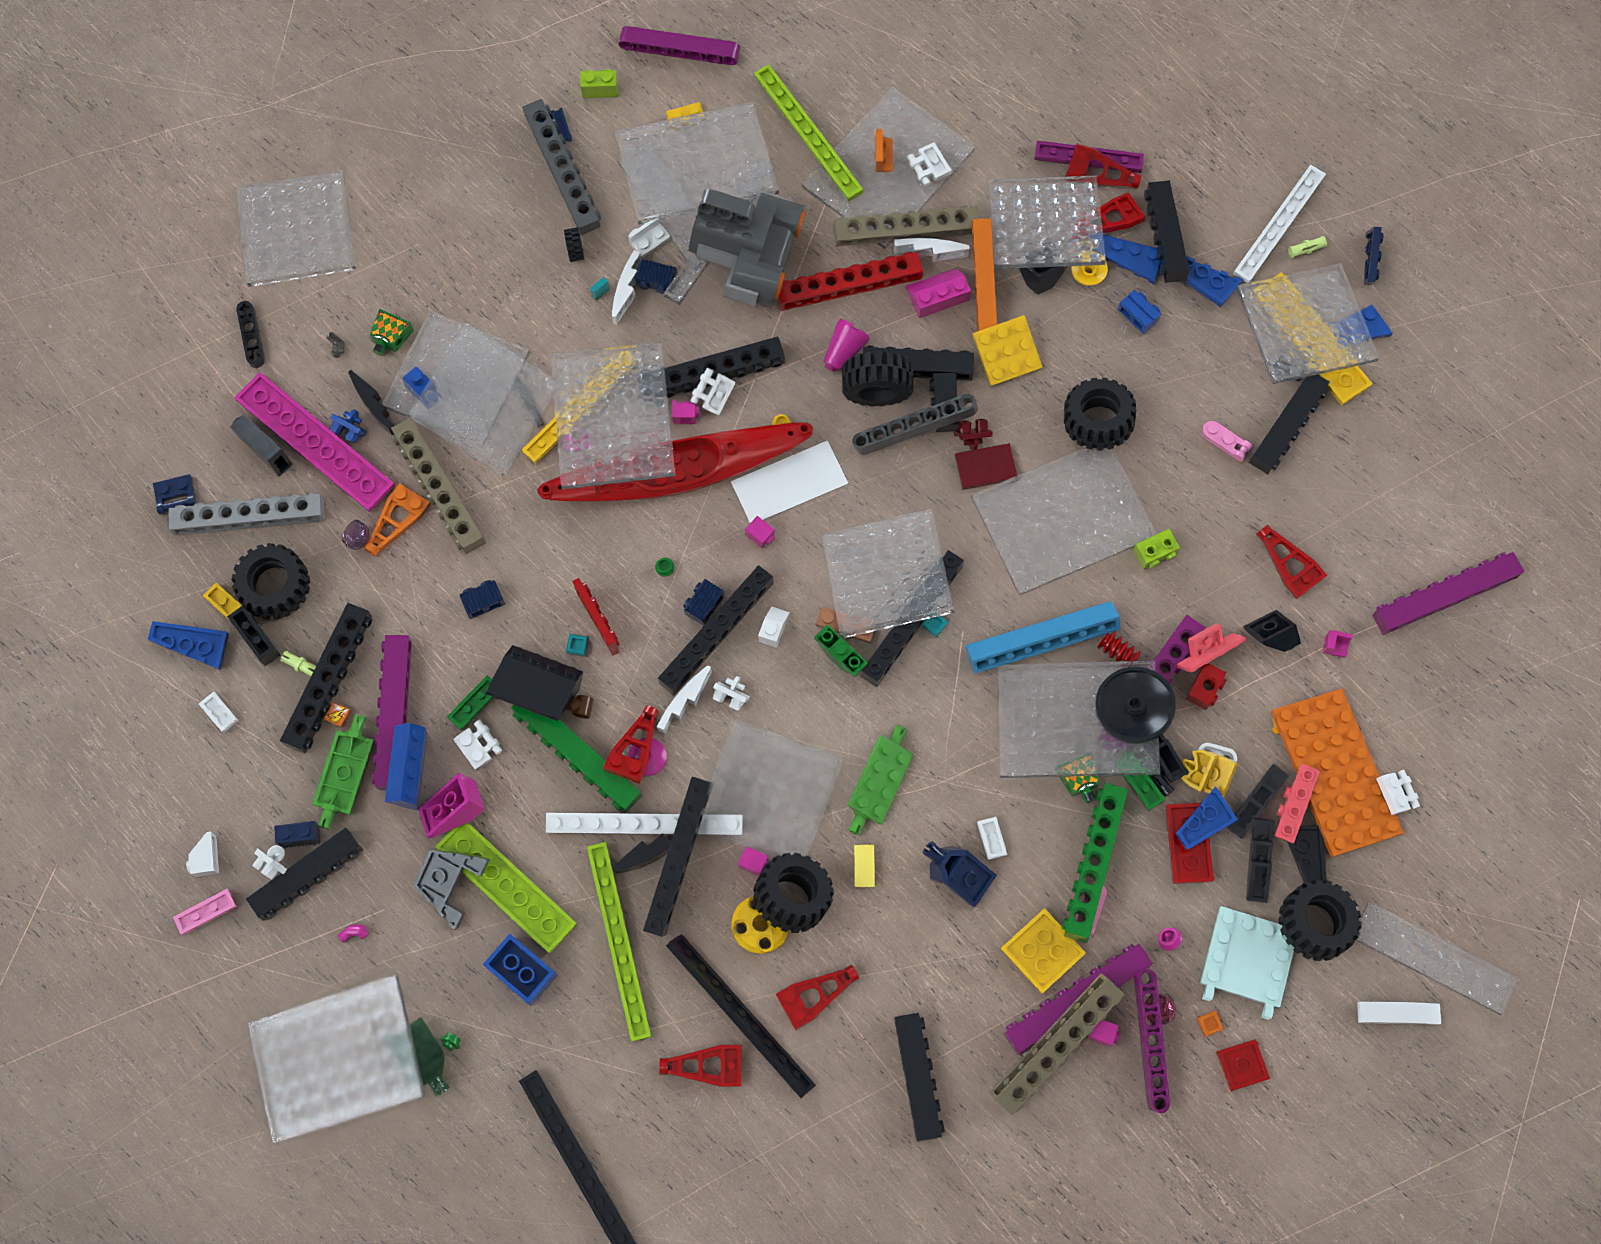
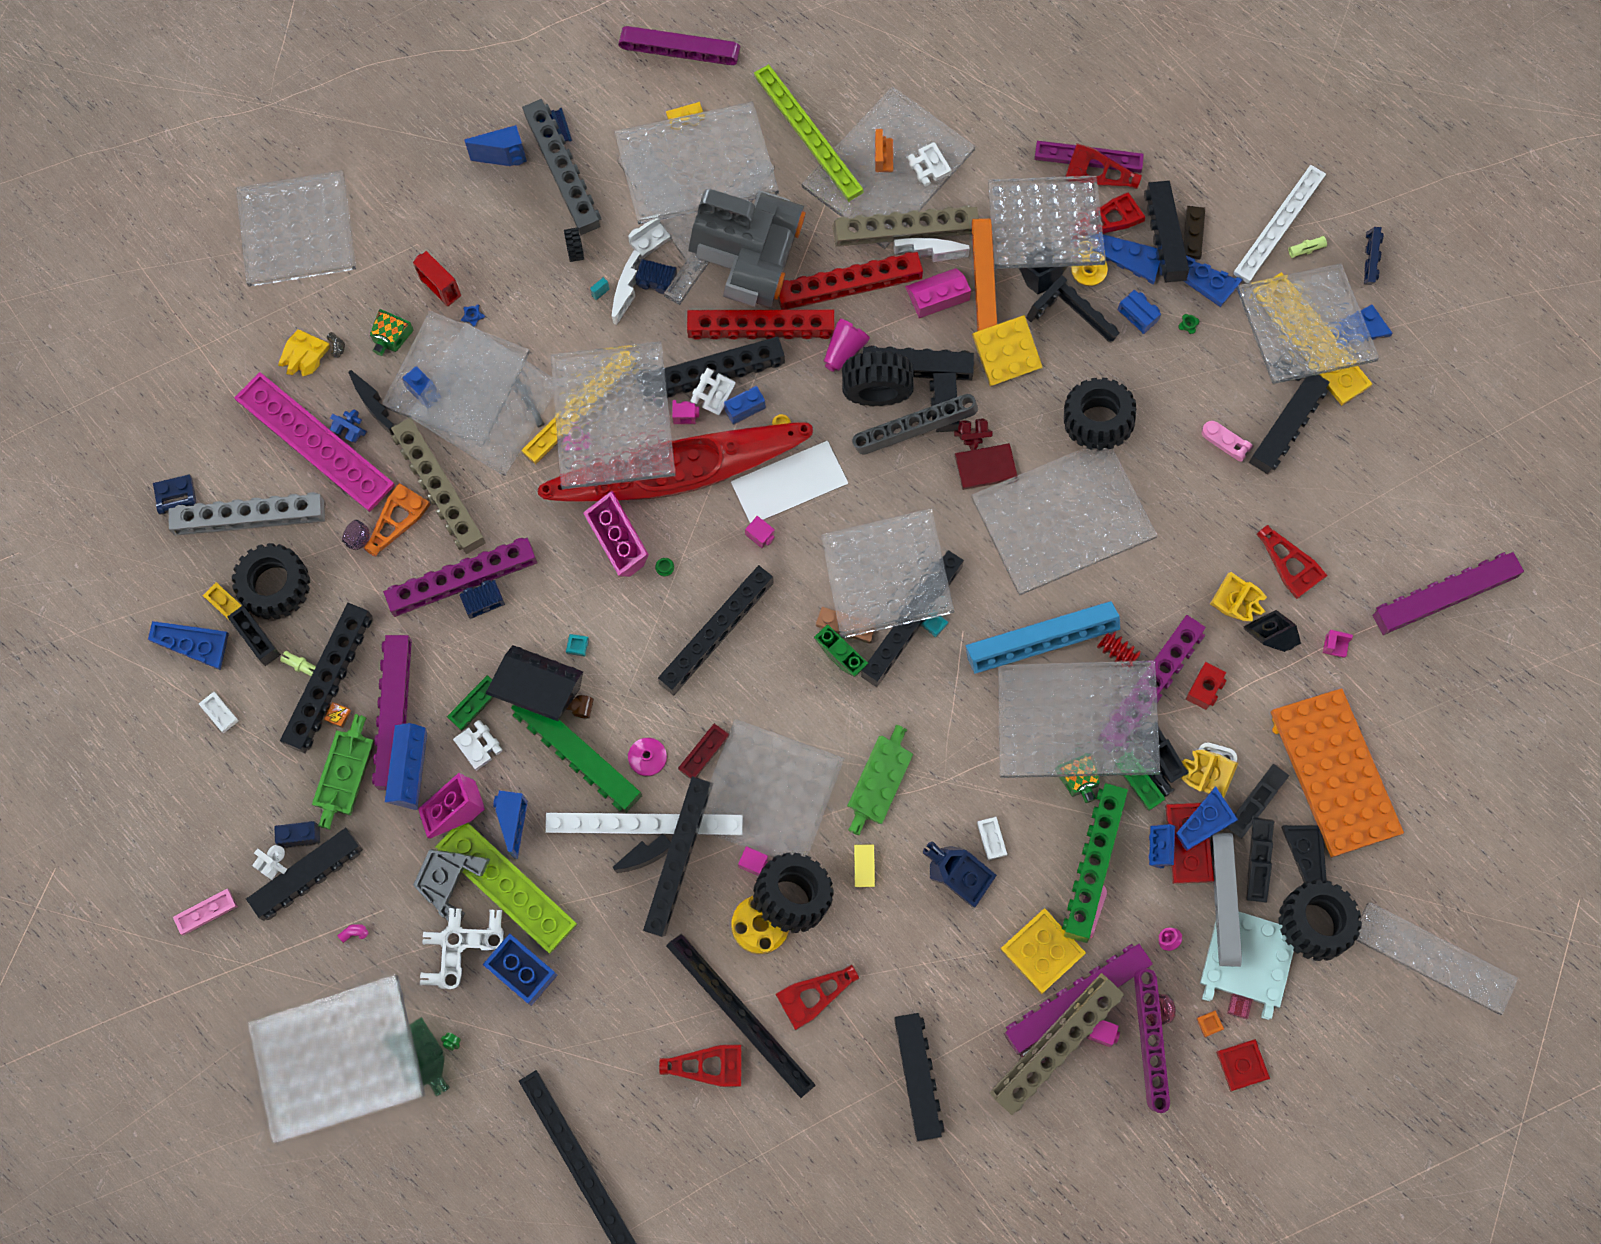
white slope [186,832,219,877] -> none
black slope [230,414,293,477] -> none
black beam [236,301,265,368] -> none
red plate [572,578,620,656] -> none
lime brick [580,69,618,98] -> none
lime plate [587,842,652,1042] -> none
red plate [603,705,659,784] -> none
white slope [657,665,712,734] -> none
dark blue brick [683,579,725,626] -> none
white hips [713,676,750,711] -> none
white slope [758,607,790,648] -> none
black dish [1095,667,1176,744] -> none
lime brick [1133,529,1180,569] -> none
coral bracket [1177,623,1246,672] -> none
coral bracket [1274,763,1320,844] -> none
white slope [1357,1002,1441,1025] -> none
white plate [1376,770,1420,815] -> none
none -> yellow plate [278,329,330,376]
none -> magenta brick [383,537,537,617]
none -> red window [413,251,461,307]
none -> white pin [420,908,504,989]
none -> blue plate [461,305,485,327]
none -> blue slope [464,125,527,166]
none -> blue slope [493,790,528,859]
none -> dark pink slope [583,491,649,577]
none -> dark red plate [678,723,730,779]
none -> red brick [687,309,834,340]
none -> blue brick [724,386,766,425]
none -> black bracket [1026,275,1120,343]
none -> blue bracket [1149,824,1175,869]
none -> green plate [1178,314,1200,334]
none -> dark brown plate [1183,206,1205,259]
none -> yellow plate [1210,572,1267,621]
none -> light grey beam [1211,833,1242,967]
none -> clear pink tile [1227,994,1253,1020]

